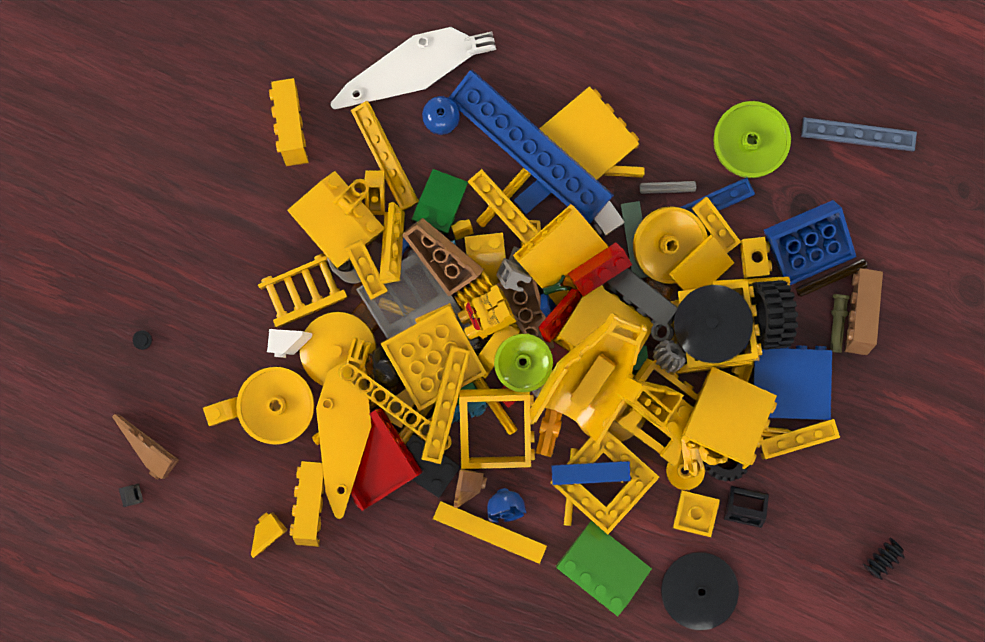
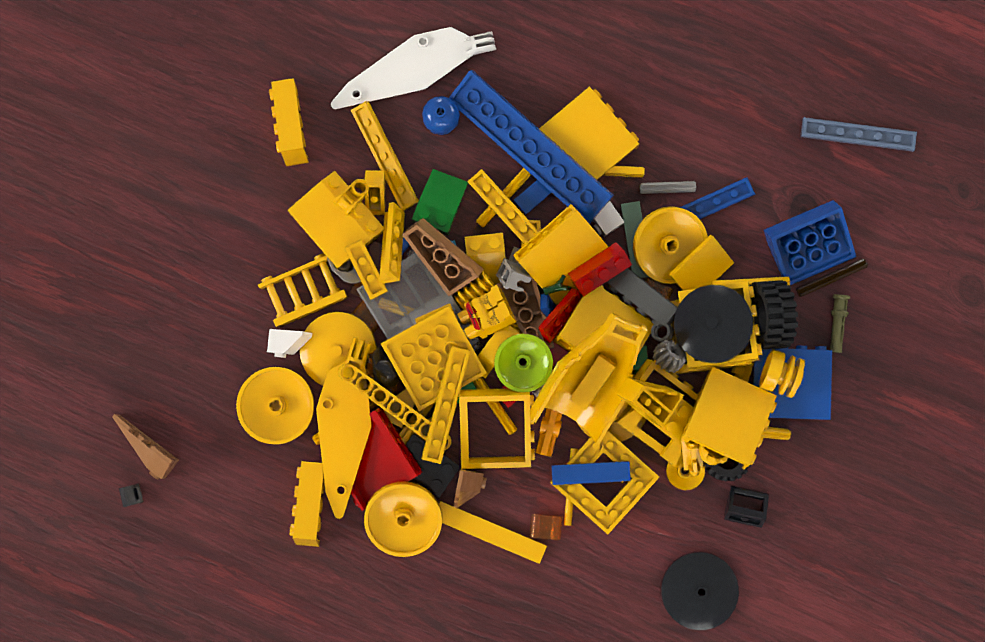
black plate [132,330,152,350] -> none
yellow slope [203,397,238,426] -> none
yellow slope [251,512,288,558] -> none
yellow plate [451,219,474,240] -> none
dark azure slope [452,402,487,424] -> none
blue cylinder [487,488,527,522] -> none
bright green slope [556,521,652,616] -> none
yellow plate [673,490,720,537] -> none
yellow plate [691,197,741,253] -> none
lime dish [713,101,791,178] -> none
yellow brick [740,237,772,279] -> none
yellow fence [760,419,840,459] -> none
medium nougat wedge [844,268,883,355] -> none
black piece [862,537,905,580] -> none
none -> yellow dish [364,482,442,557]
none -> clear orange piece [530,514,562,540]
none -> yellow wheel [759,349,805,398]

